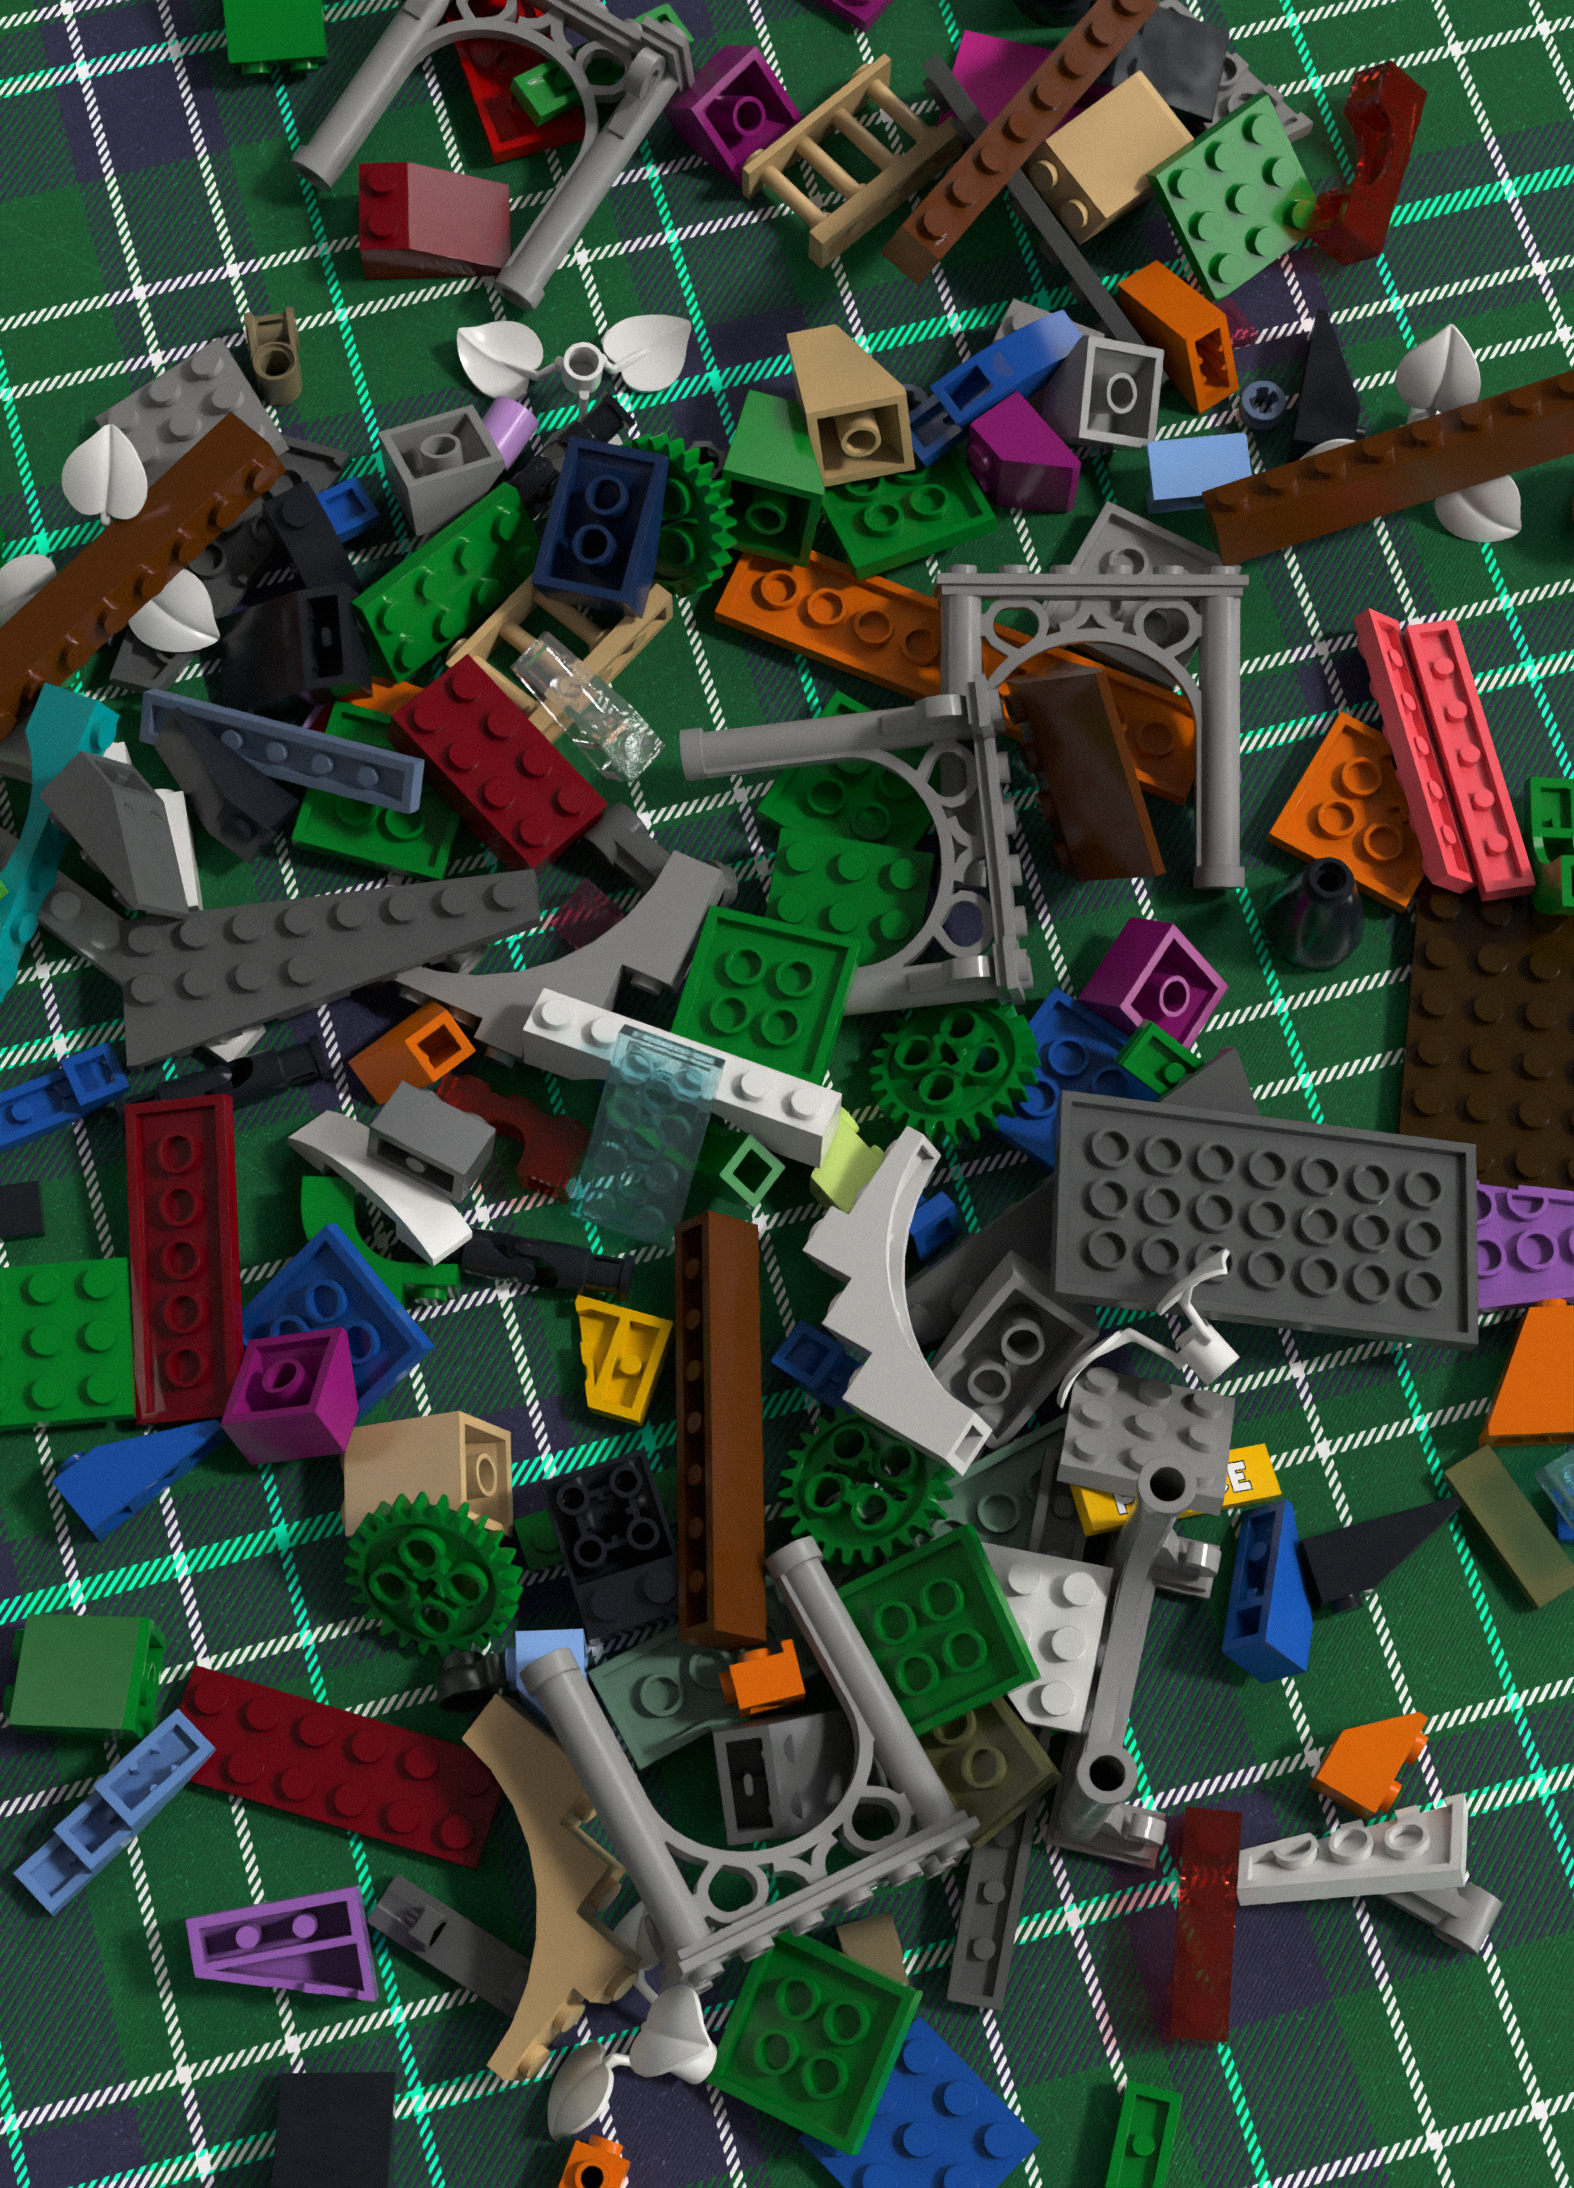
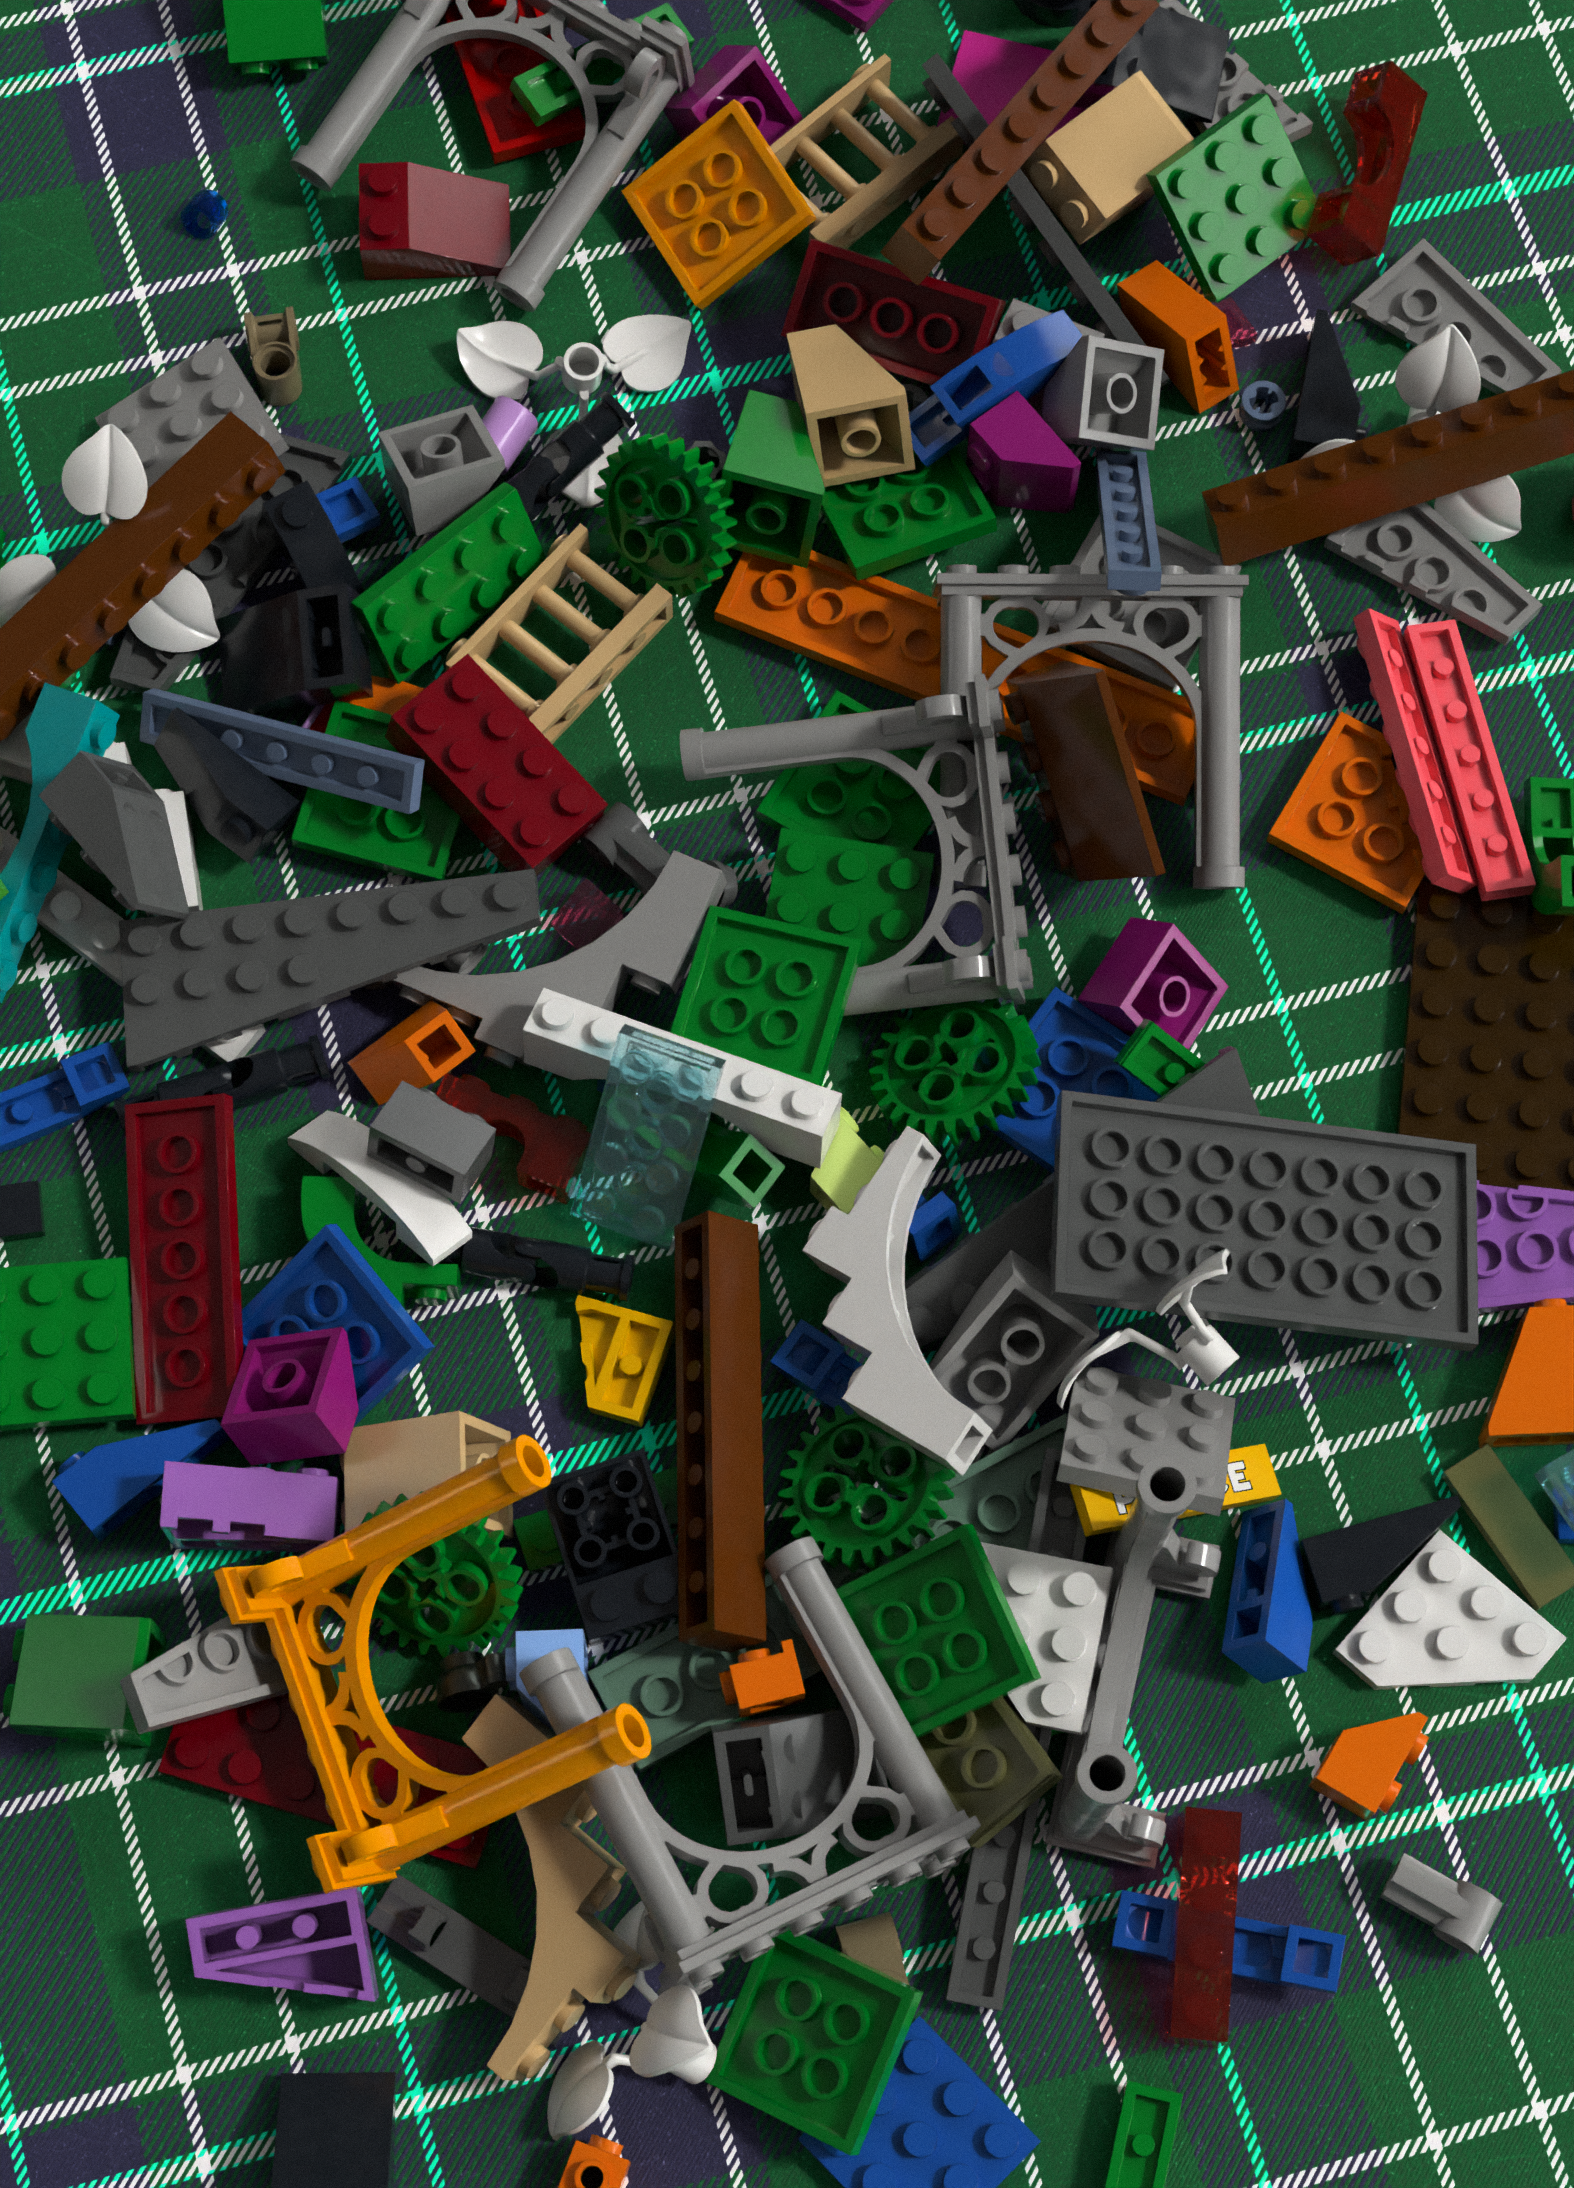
medium blue slope [14,1708,216,1917] -> none
clear slope [510,631,666,783] -> none
dark blue slope [531,436,669,619] -> none
light blue panel [1145,433,1252,514] -> none
white wing [1236,1793,1468,1906] -> none
black cone [1261,857,1366,973] -> none
none -> light grey wing [120,1615,334,1734]
none -> medium lavender wedge [160,1461,342,1552]
none -> clear blue piece [181,189,228,239]
none -> light orange arch [214,1435,651,1894]
none -> light orange plate [621,99,817,310]
none -> dark red brick [781,238,1007,385]
none -> sand blue plate [1095,450,1162,596]
none -> blue slope [1112,1890,1346,1993]
none -> light grey wing [1323,502,1543,645]
none -> white plate [1333,1529,1567,1690]
none -> light grey wing [1351,238,1562,395]

